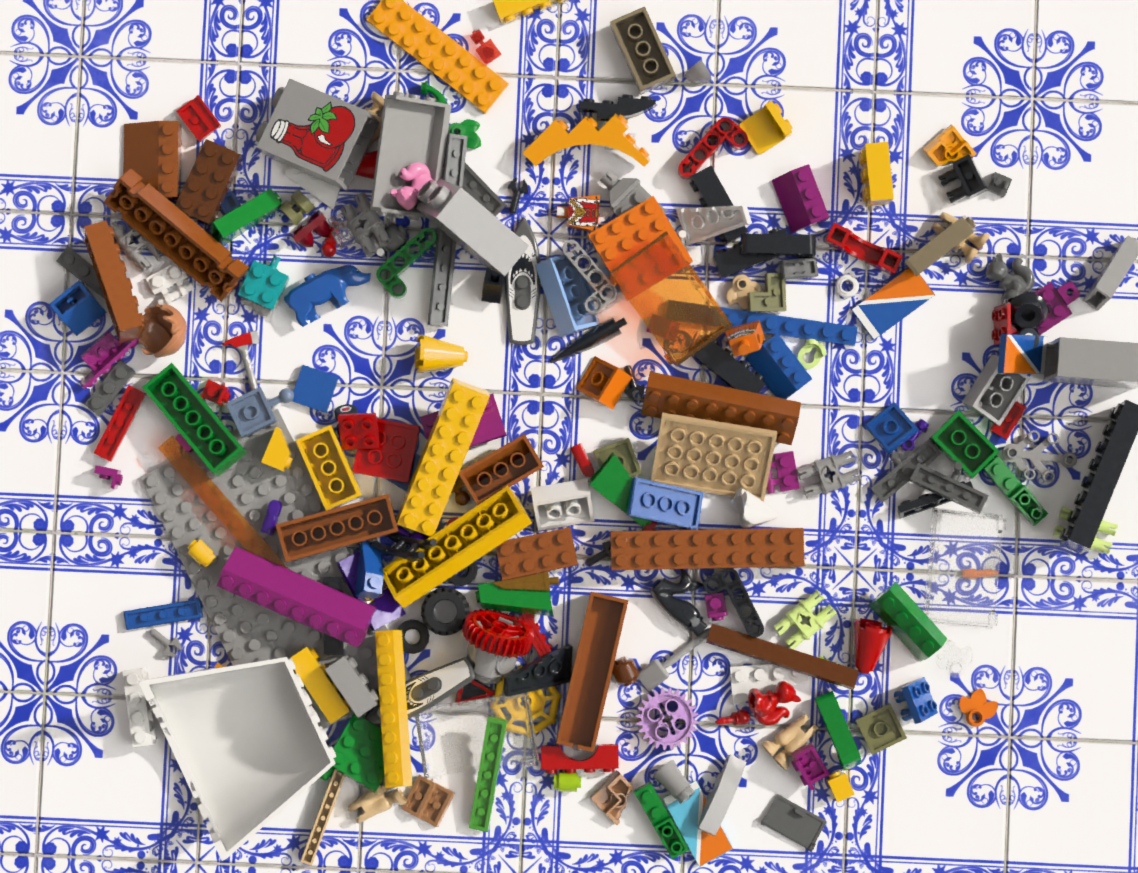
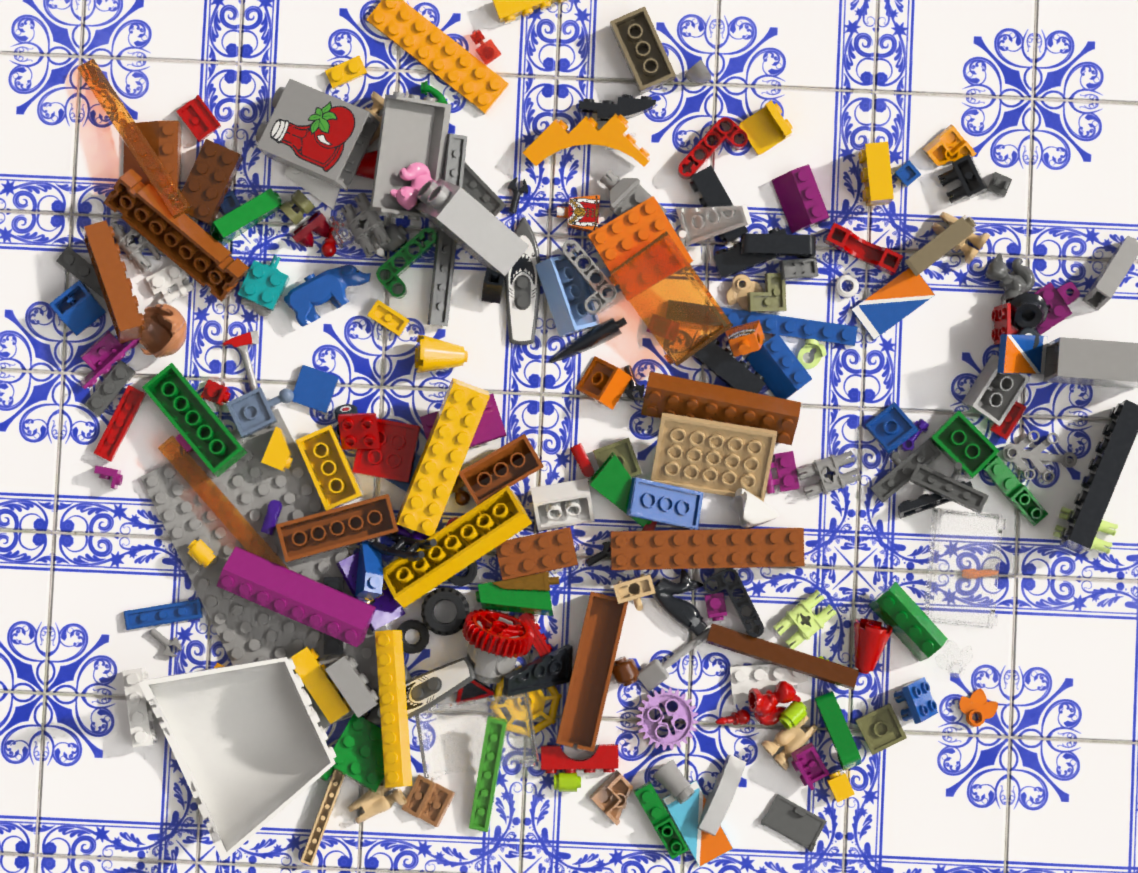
green plate [448,119,482,149] -> none
none -> clear orange plate [77,59,191,219]
none -> yellow plate [325,56,368,89]
none -> yellow plate [367,299,410,337]
none -> tan piece [613,574,656,611]
none -> lime brick [779,701,807,730]
none -> blue plate [894,160,922,188]

